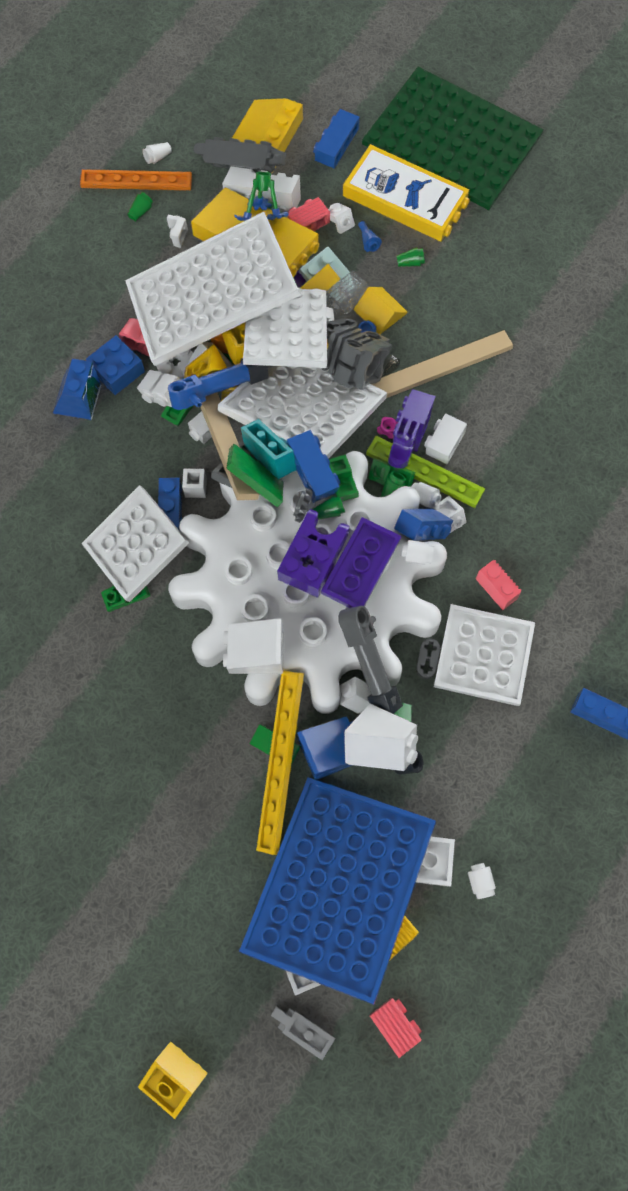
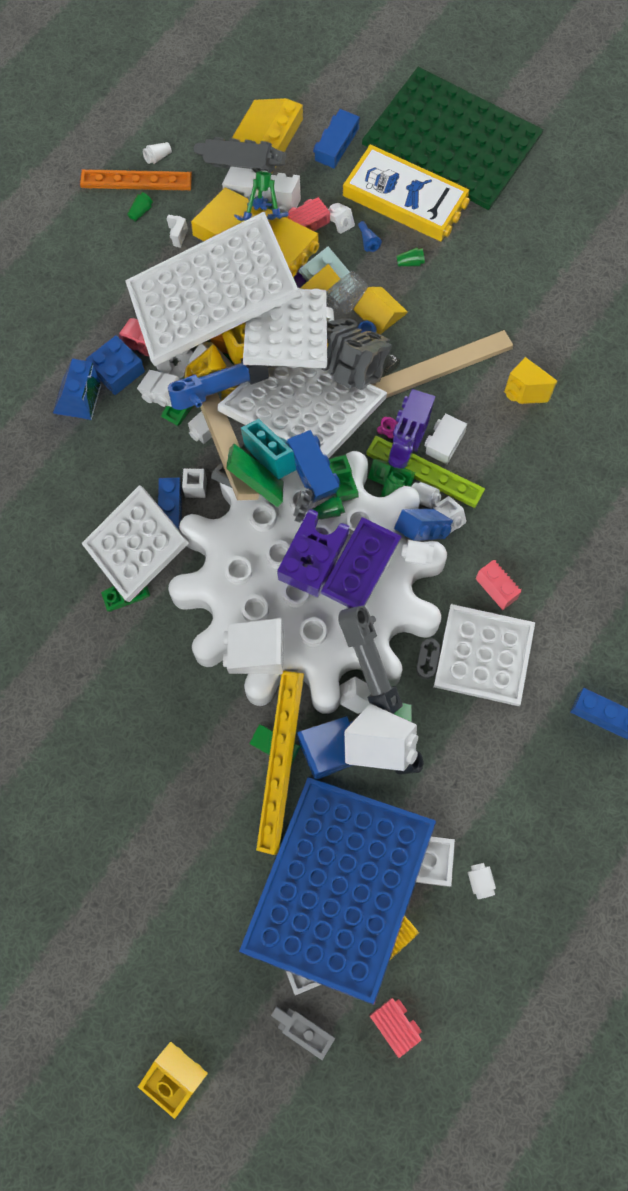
none -> yellow slope [504,357,557,404]

